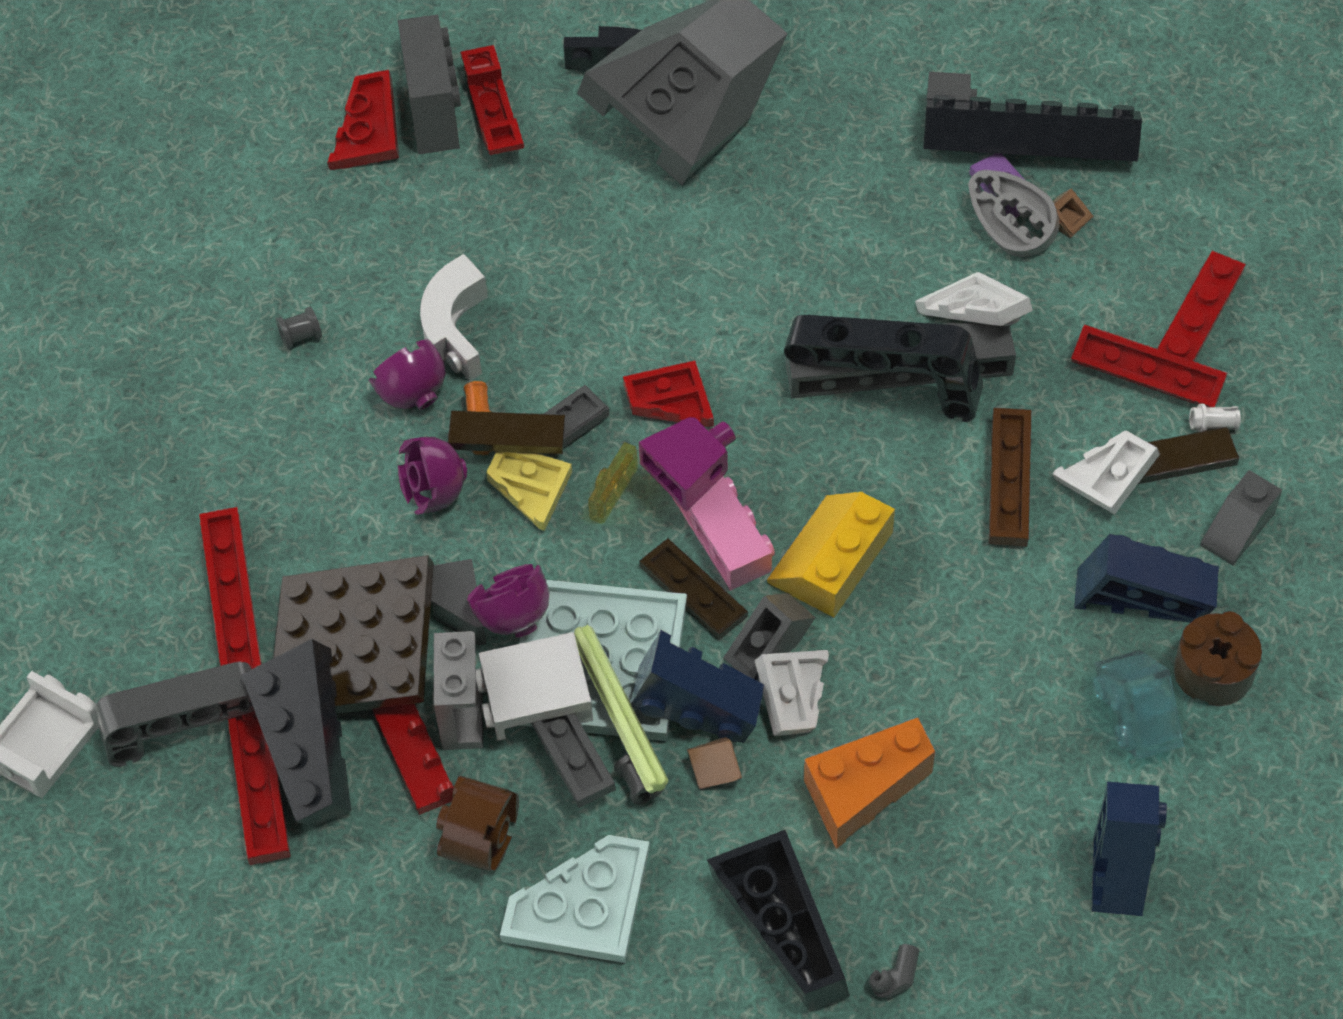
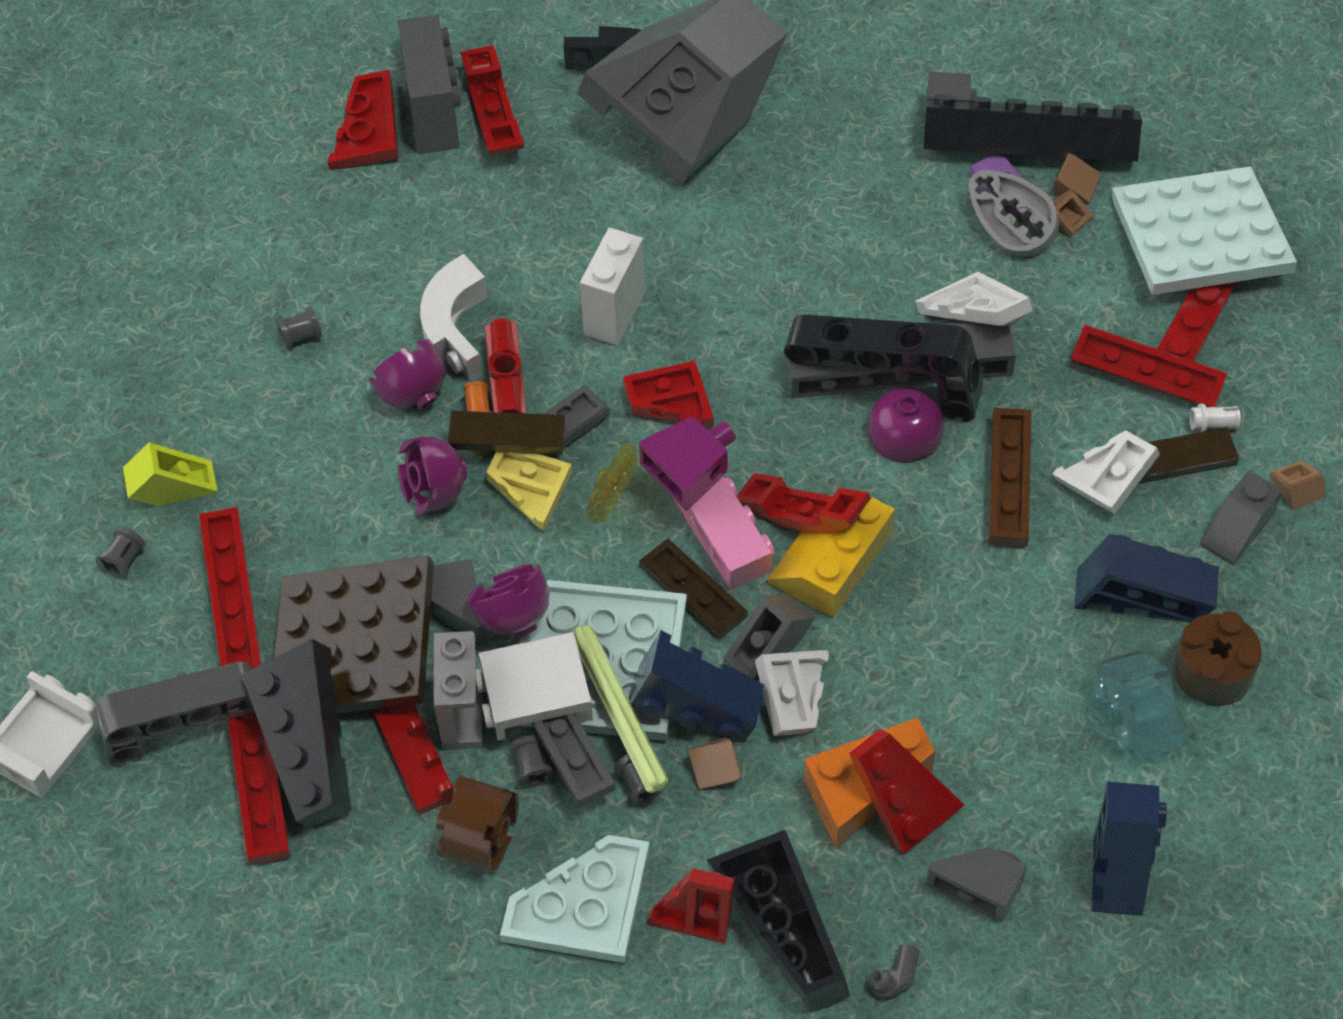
none -> dark grey bush [96,526,146,578]
none -> neon yellow slope [123,442,218,506]
none -> red piece [485,318,527,413]
none -> dark grey bush [510,735,554,789]
none -> white brick [580,227,646,346]
none -> red wing [647,868,735,944]
none -> red slope [737,473,871,534]
none -> red wing [849,729,965,854]
none -> magenta cylinder [868,387,944,463]
none -> dark grey slope [926,847,1027,923]
none -> medium nougat slope [1055,153,1101,205]
none -> light aqua plate [1111,167,1297,295]
none -> medium nougat slope [1270,460,1326,510]

